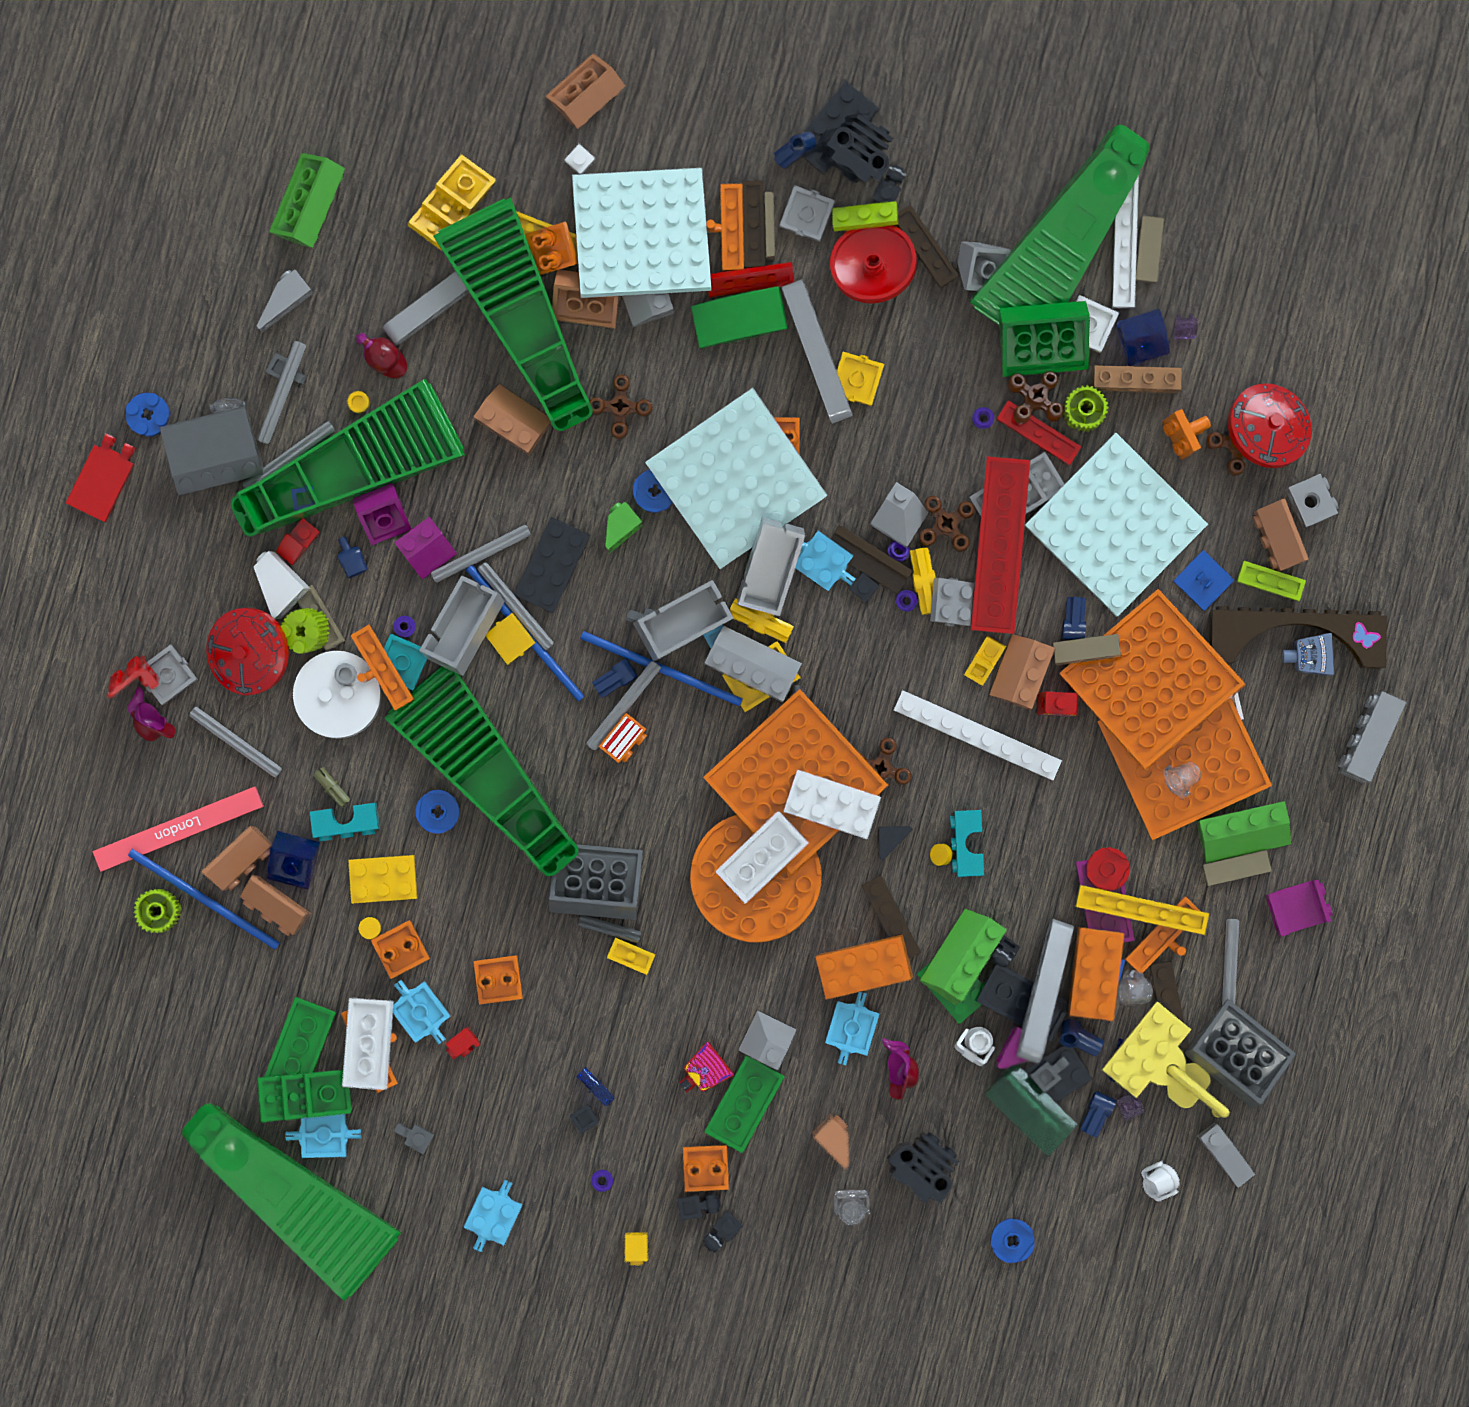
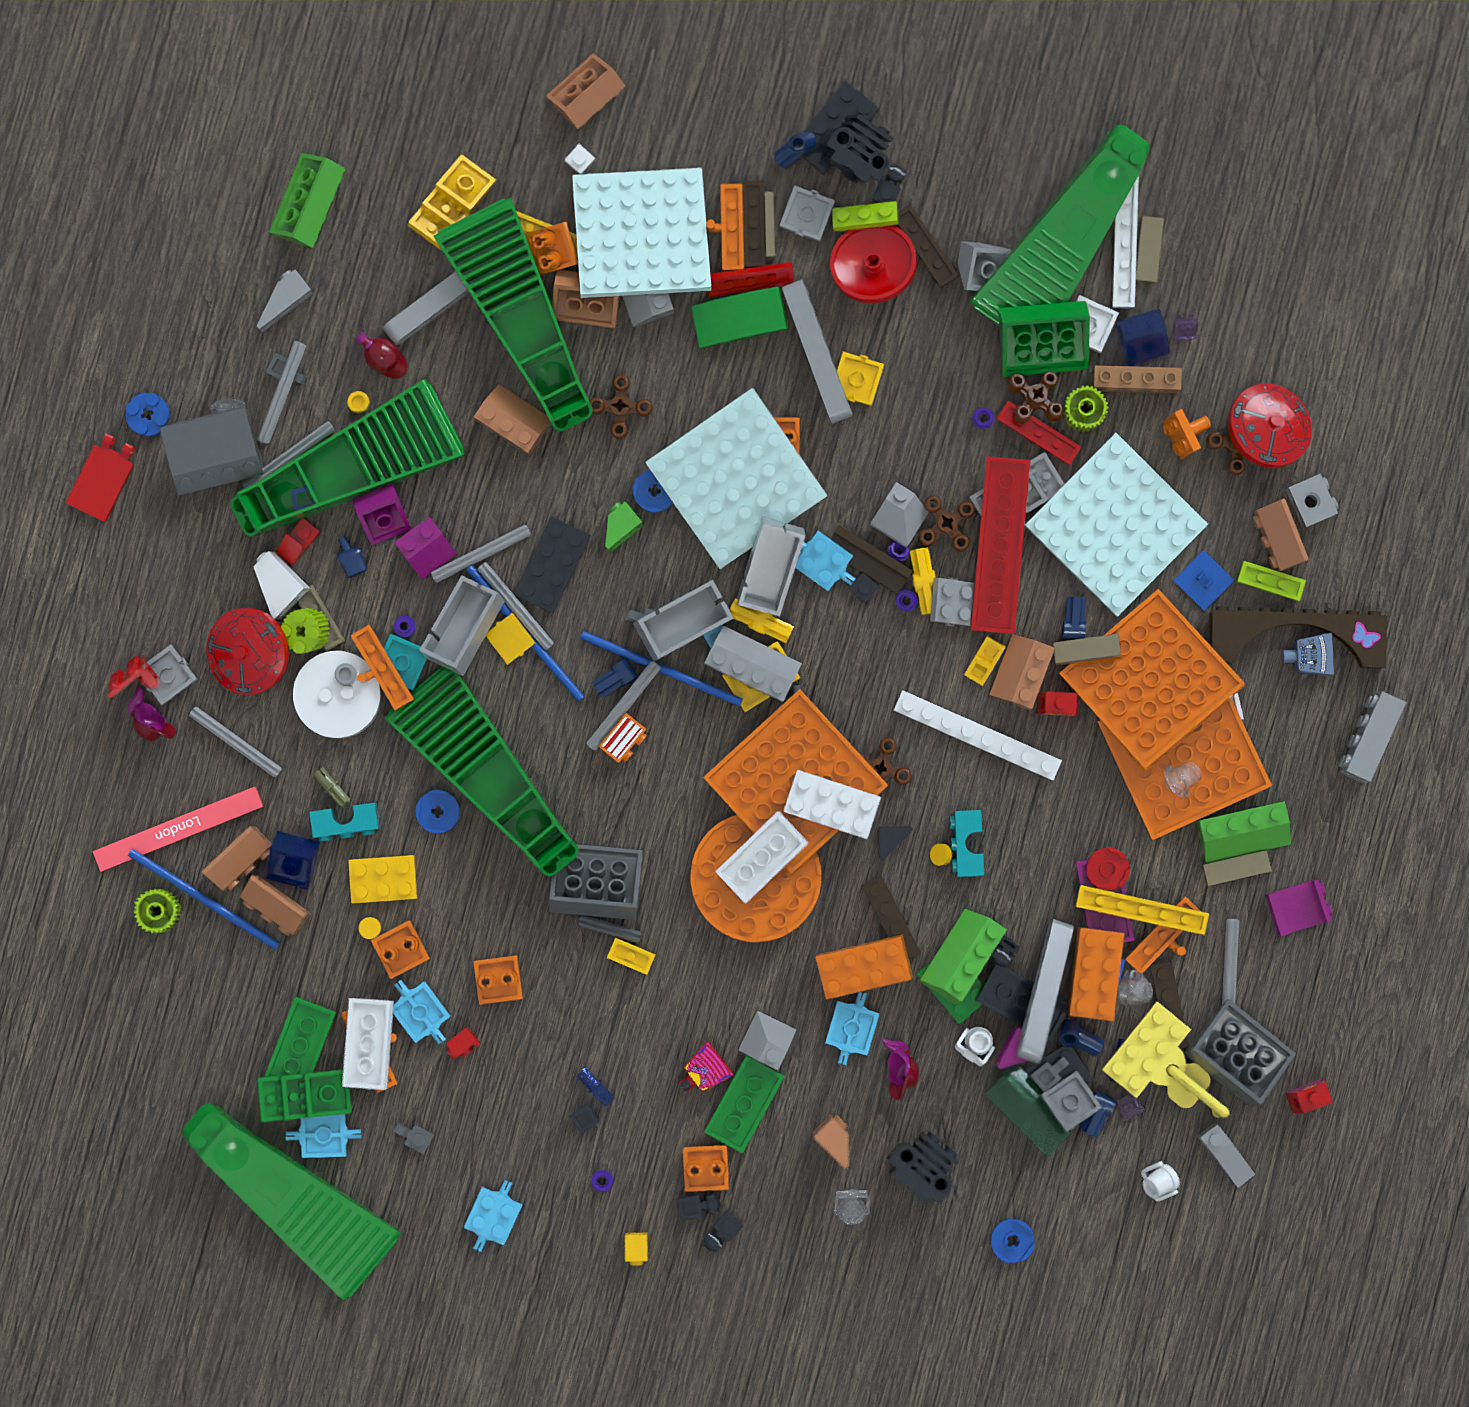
none -> flat silver plate [1040,1071,1102,1133]
none -> red torso [1285,1078,1333,1114]

